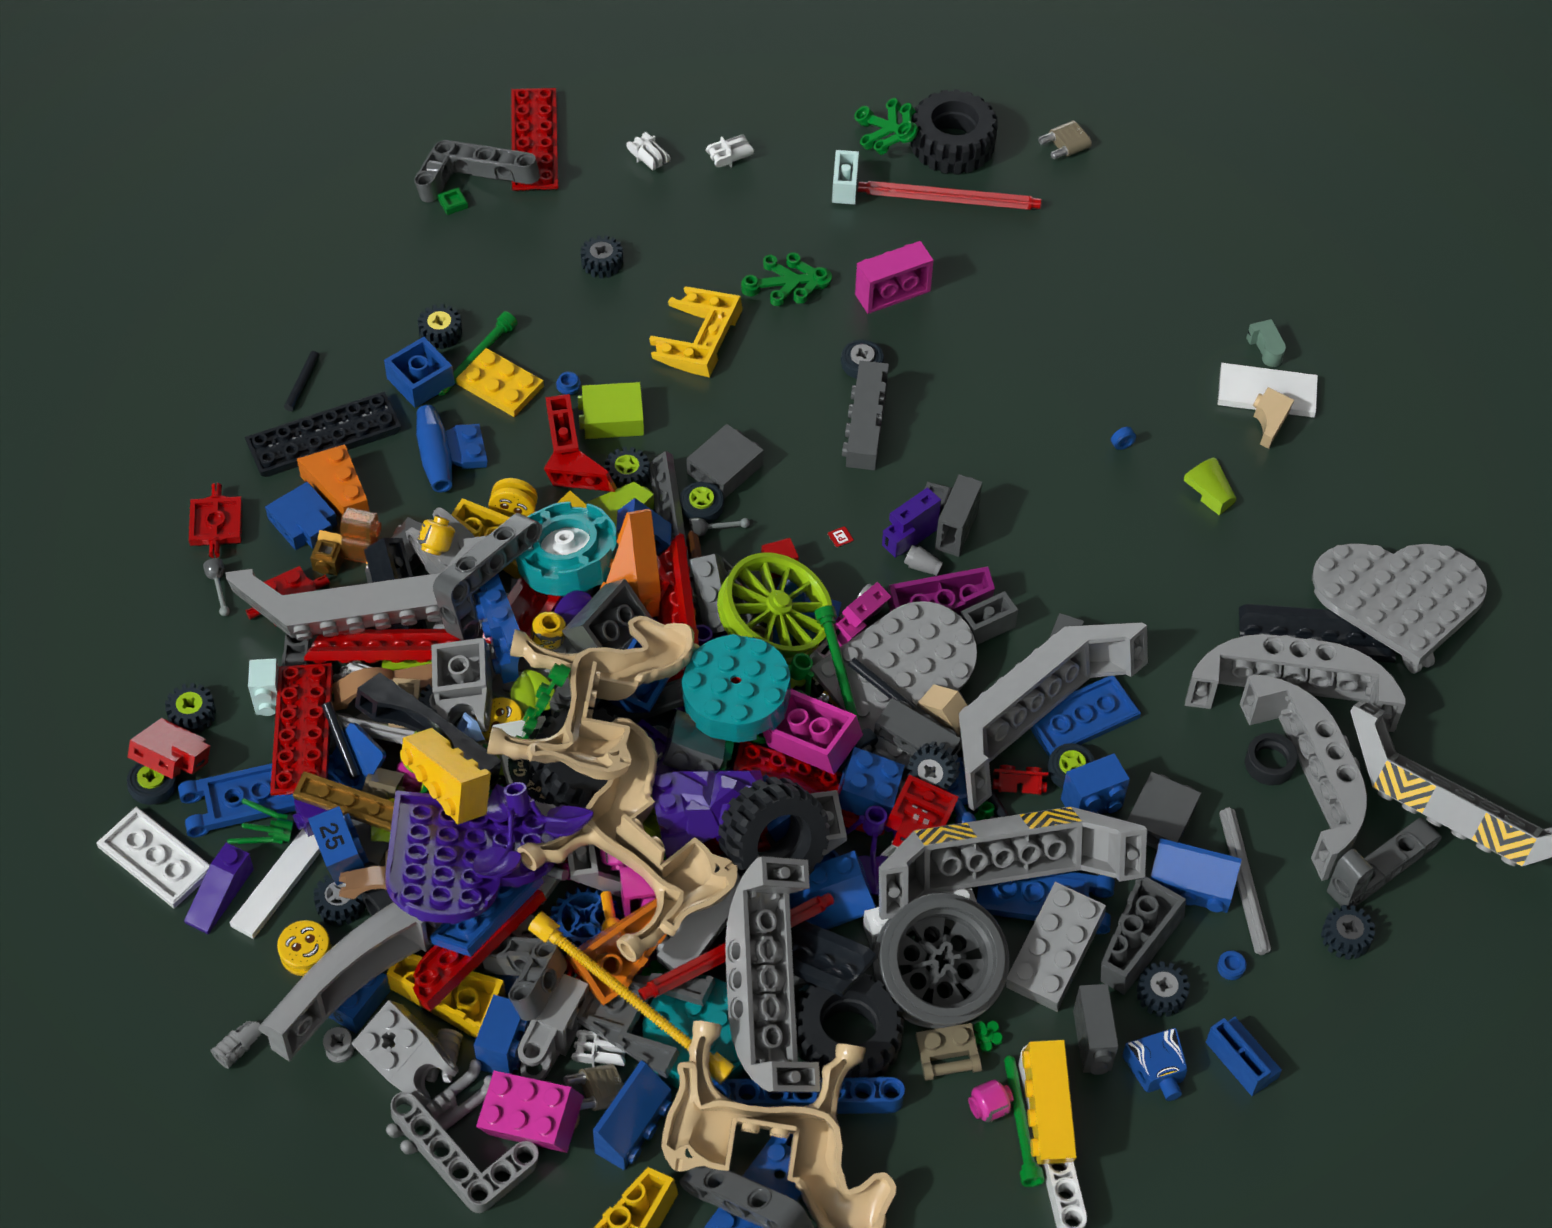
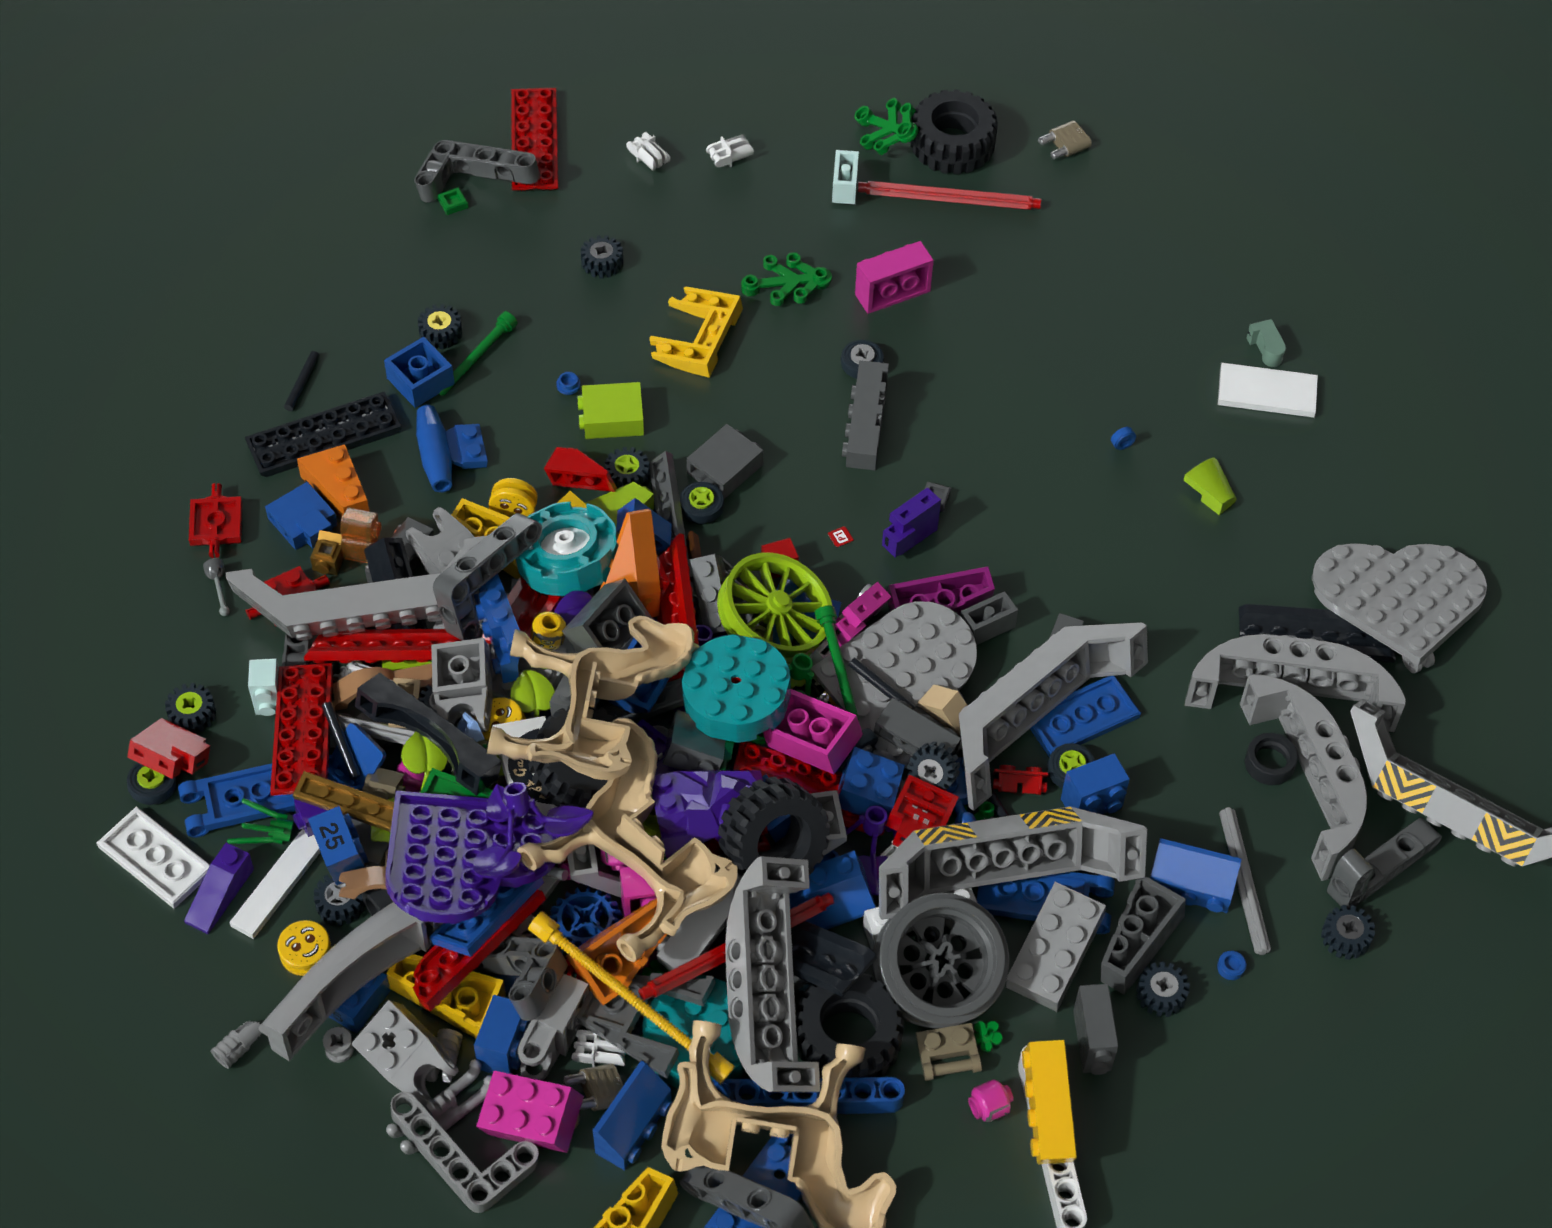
yellow wedge [400,728,491,825] -> none
yellow head [417,516,455,556] -> none
yellow plate [456,348,544,417] -> none
green plant [515,663,571,739] -> none
red slope [545,394,579,454] -> none
light orange bar [600,891,620,931] -> none
hinge [689,518,750,538] -> none
light grey cone [904,545,943,576] -> none
dark grey brick [935,475,982,557] -> none
green piece [1004,1055,1045,1187] -> none
blue torso [1122,1028,1187,1101] -> none
dark grey brick [1127,772,1201,849] -> none
blue piece [1206,1017,1282,1096] -> none
tan arch [1253,387,1294,449] -> none

